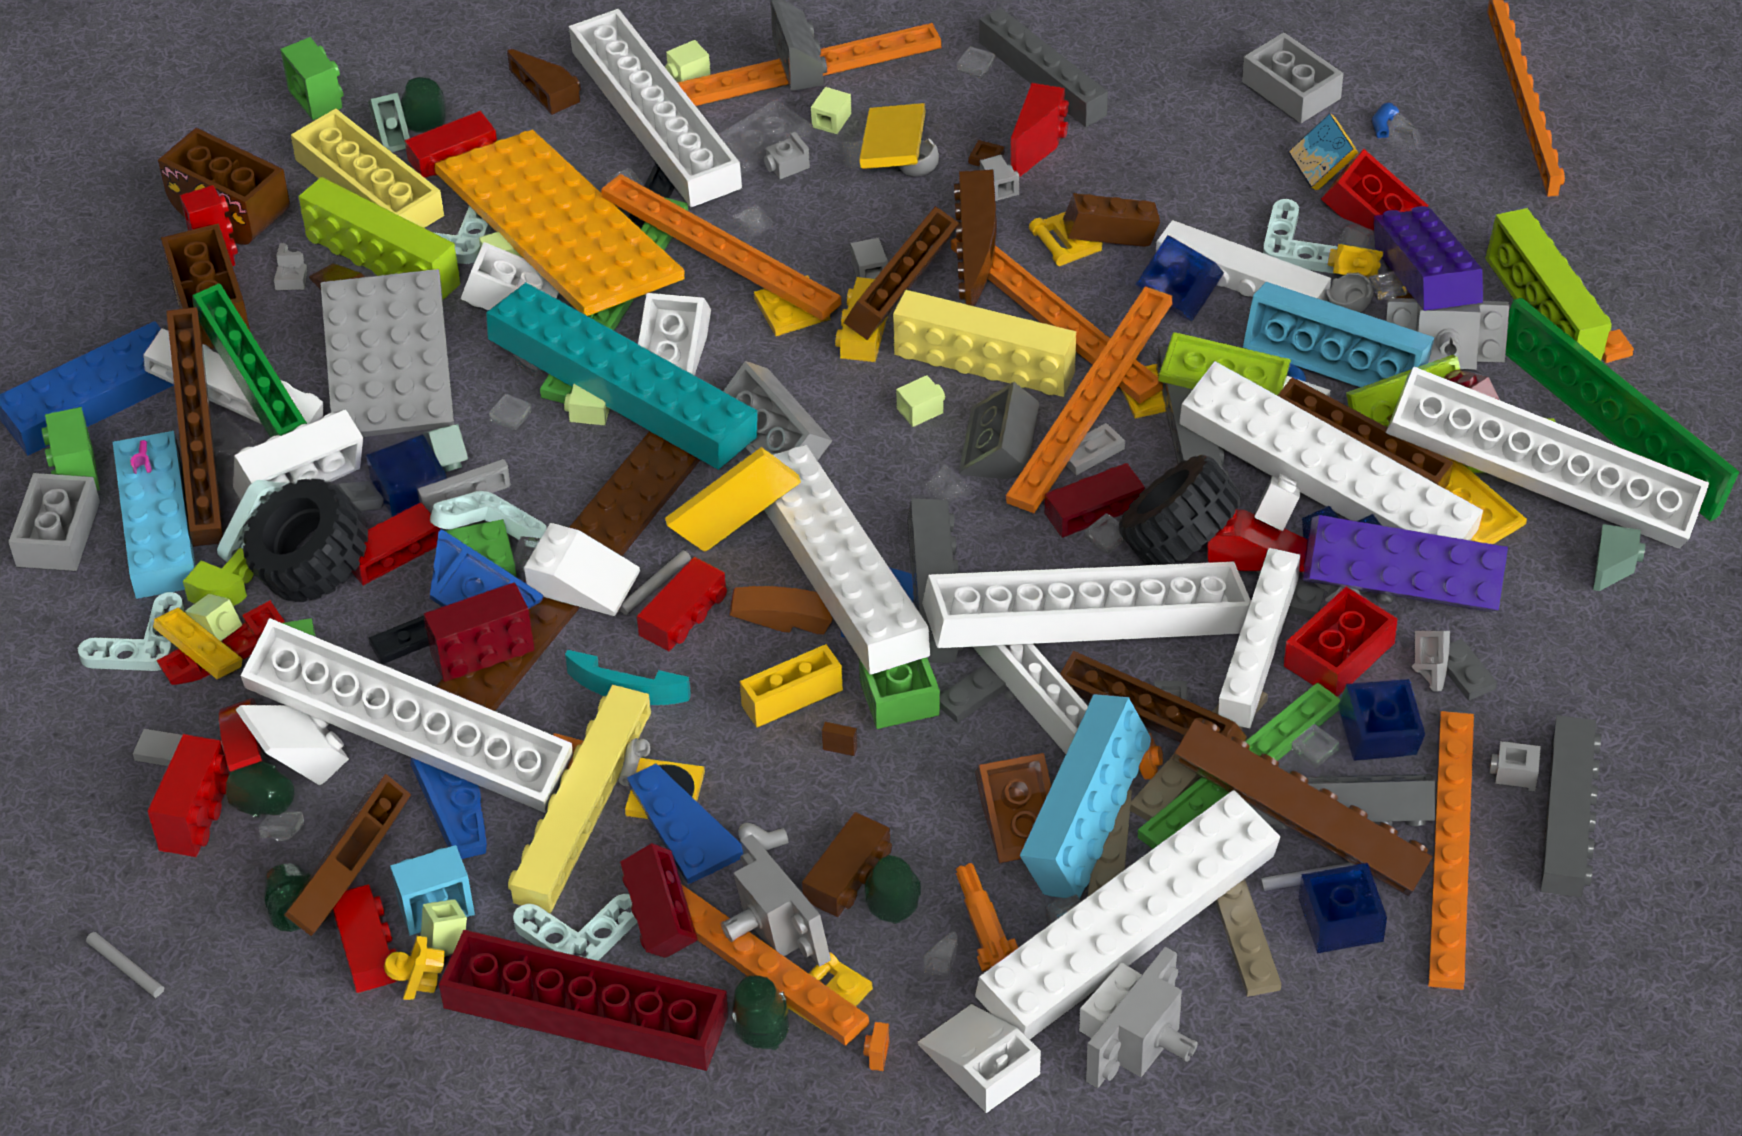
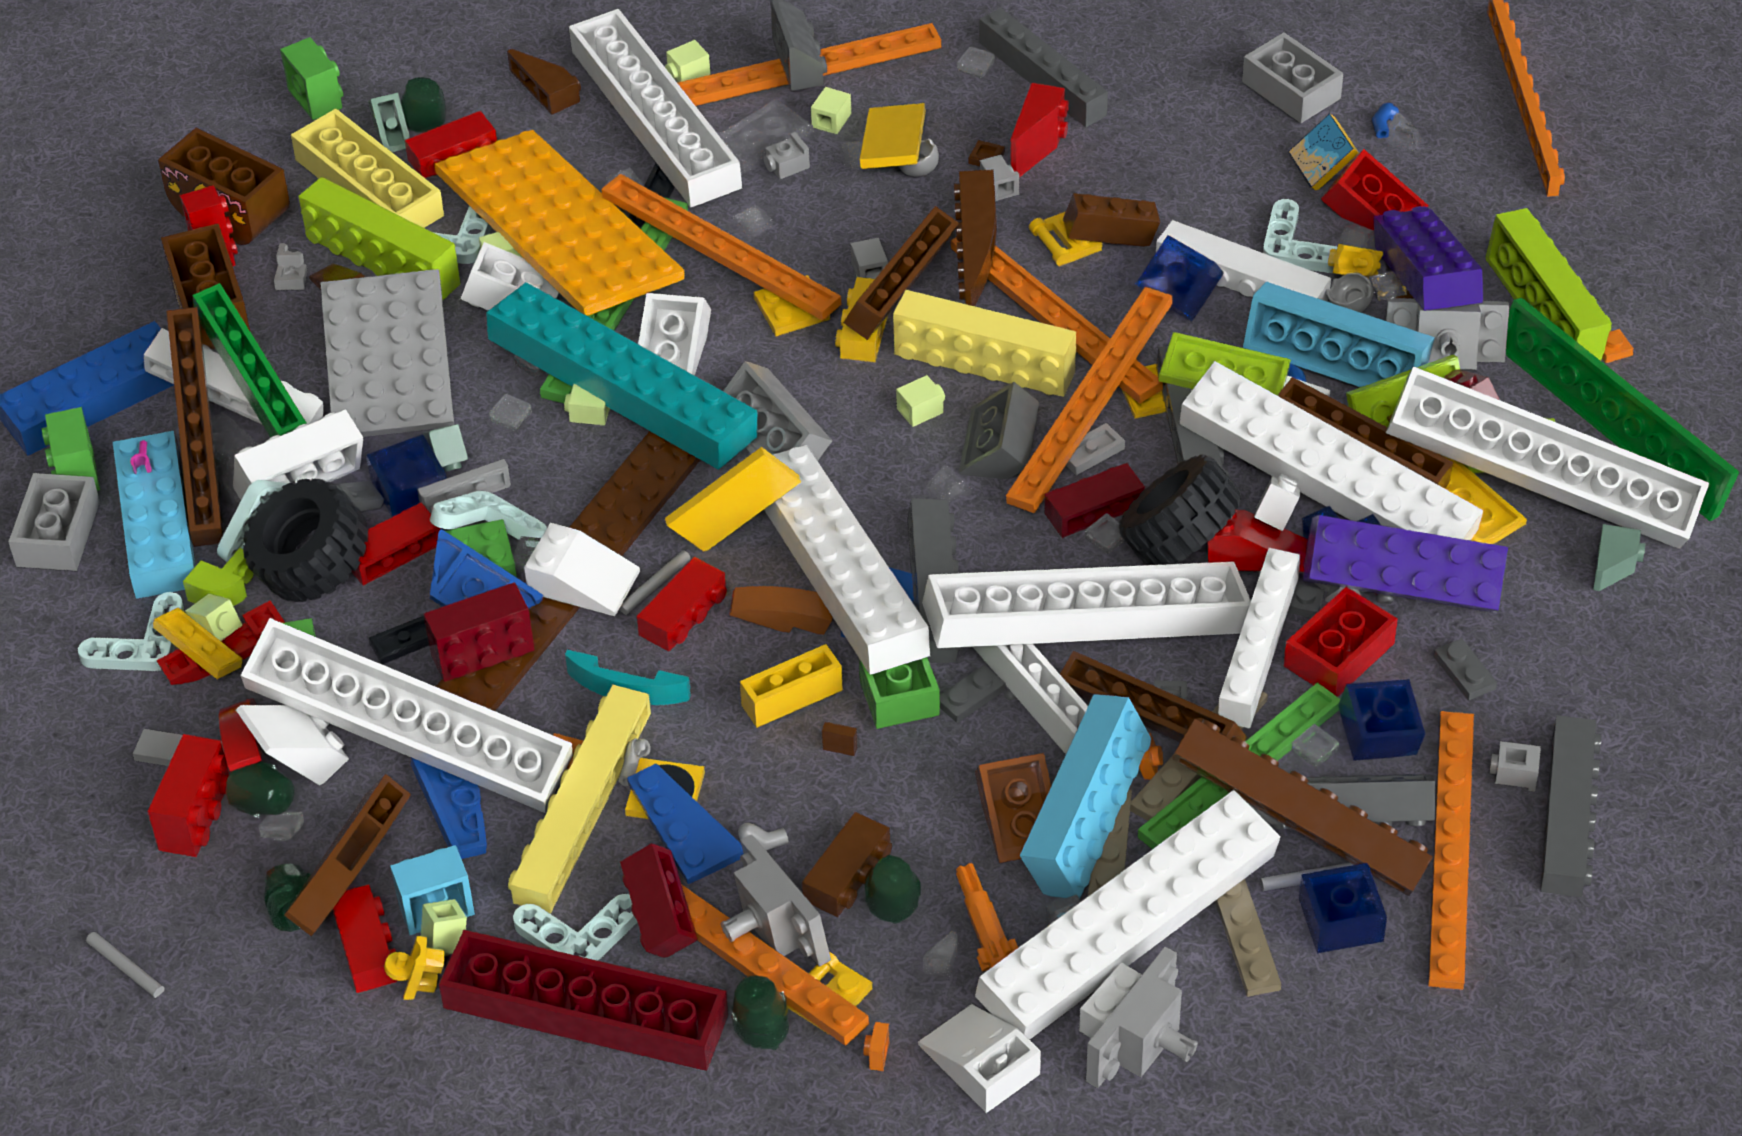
light grey slope [1411,631,1450,691] -> none

